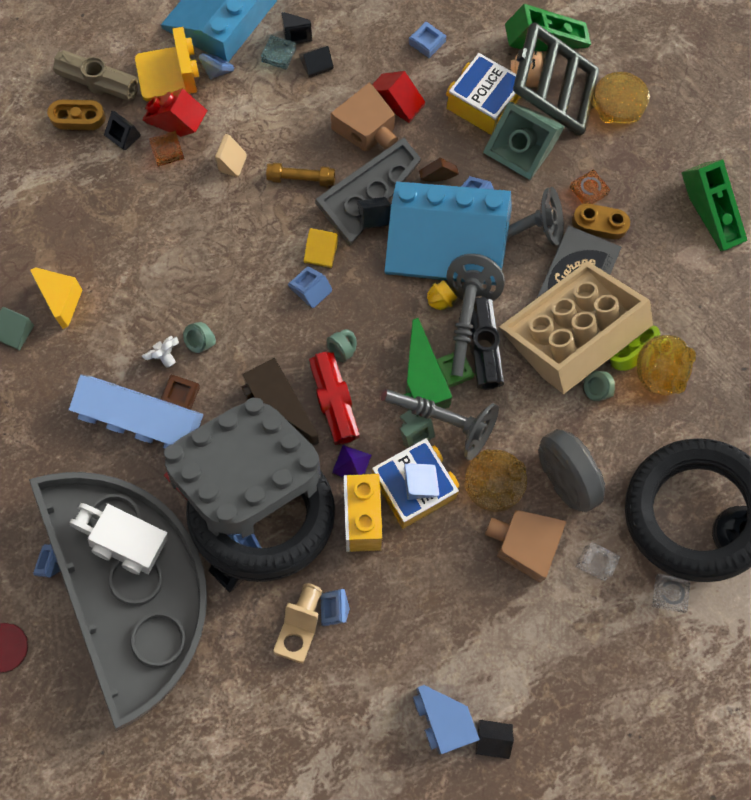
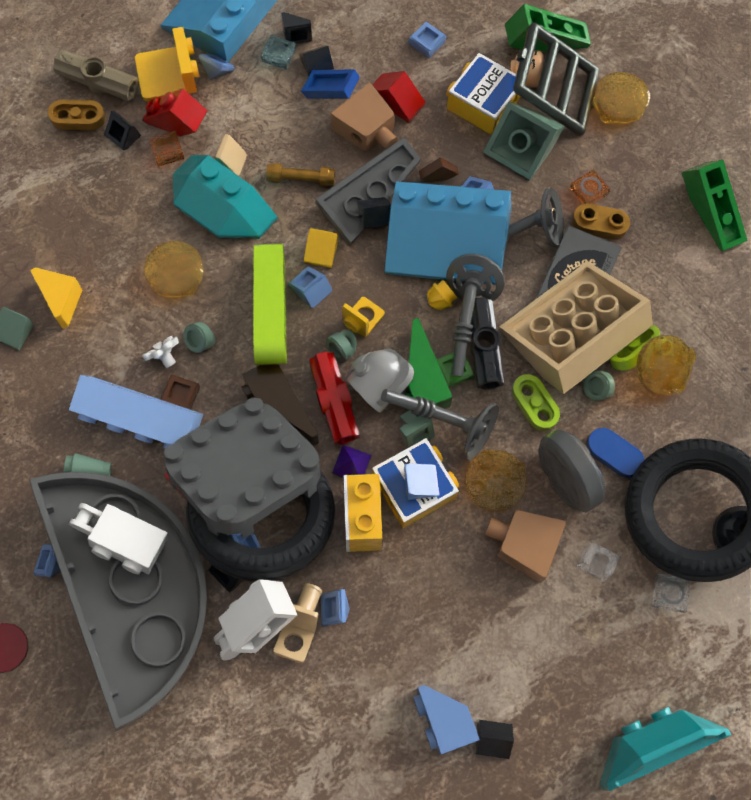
none -> sand green cone [63,453,112,476]
none -> clear yellow tile [144,241,204,298]
none -> teal wedge [173,155,278,239]
none -> white brick [214,579,297,661]
none -> lime beam [253,243,287,365]
none -> blue tile [301,69,360,99]
none -> yellow bracket [342,297,385,338]
none -> light grey helmet [345,348,414,412]
none -> lime plate [512,374,560,431]
none -> blue tile [586,428,645,478]
none -> teal wedge [599,707,731,791]

